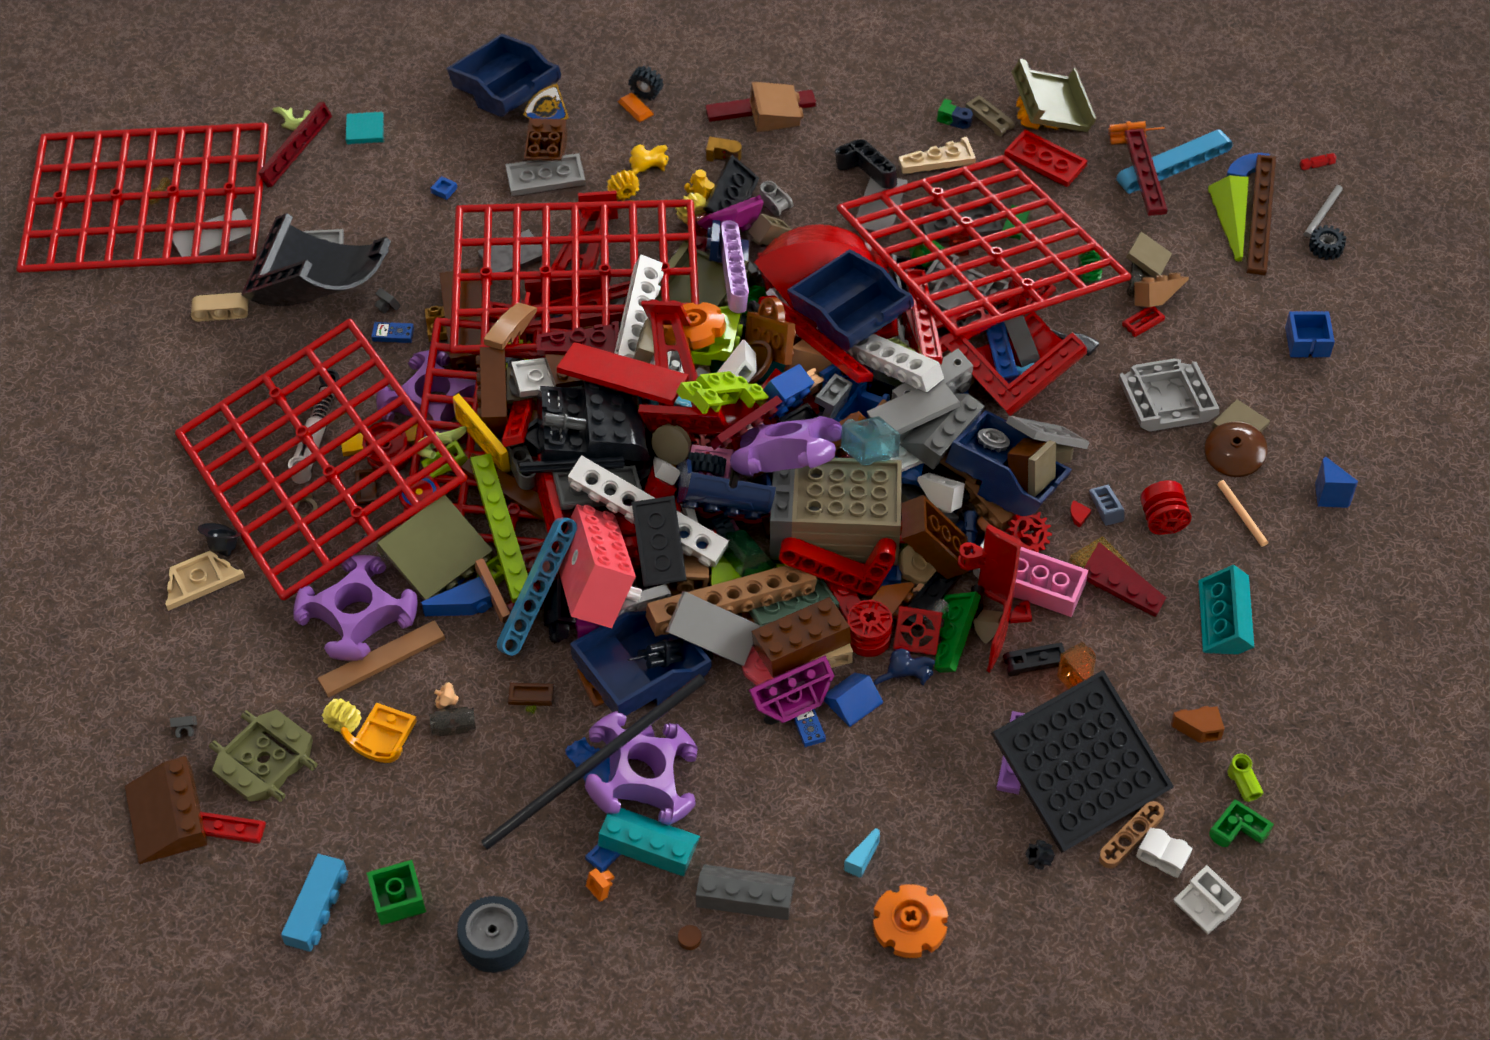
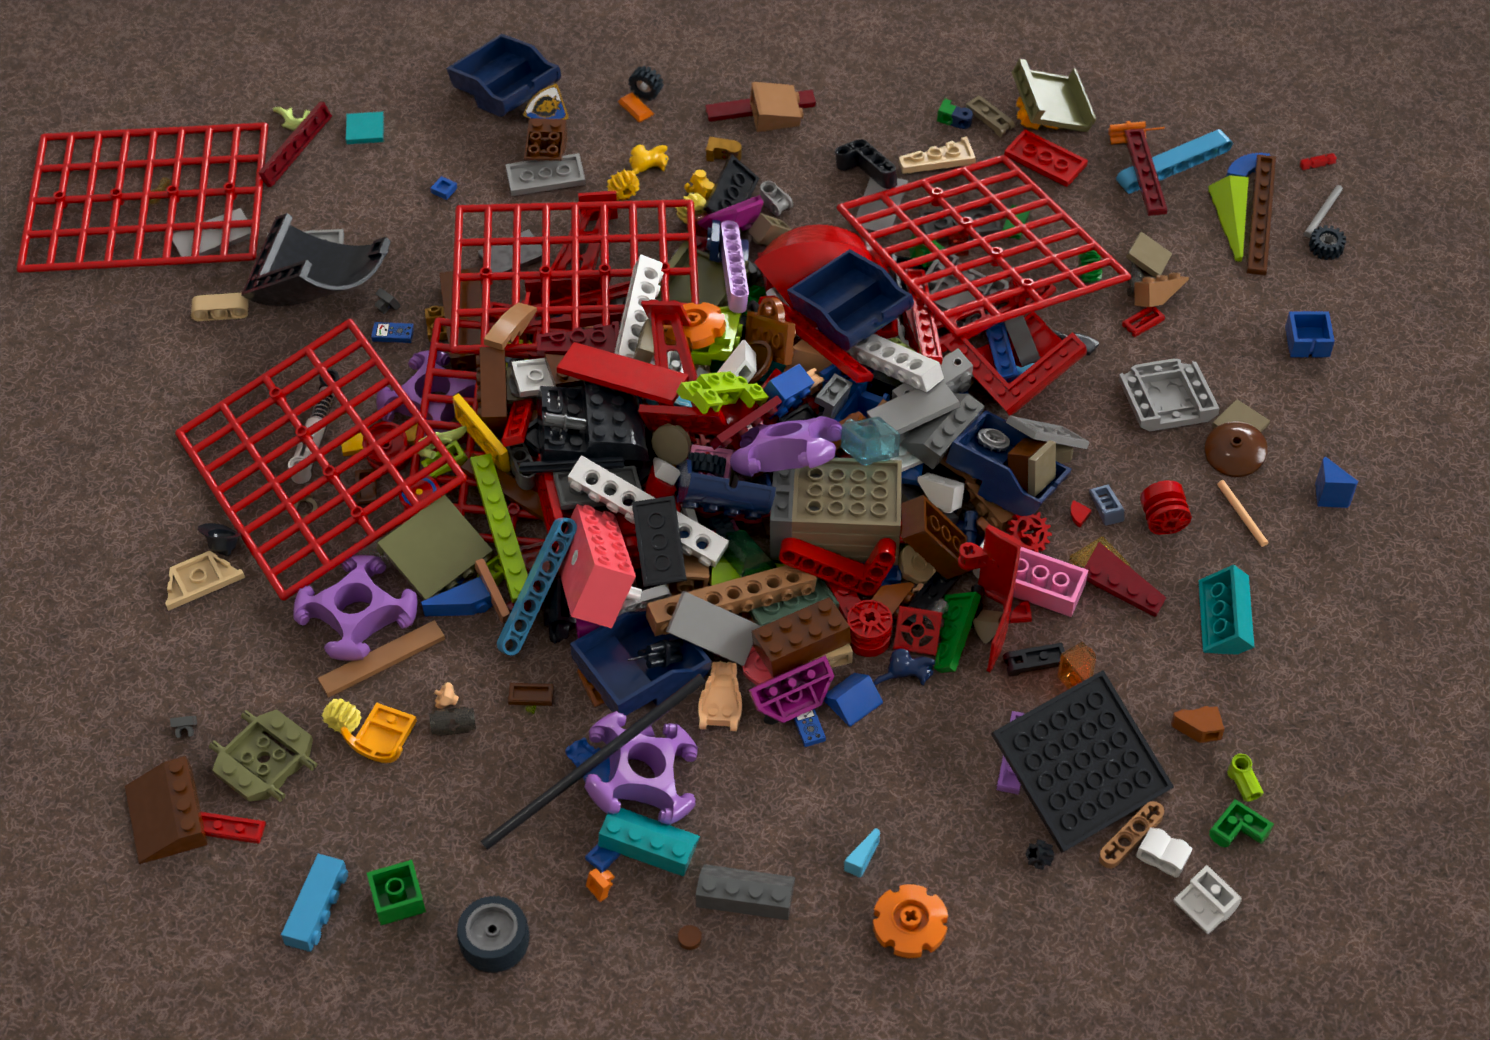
none -> light nougat animal [698,661,742,732]

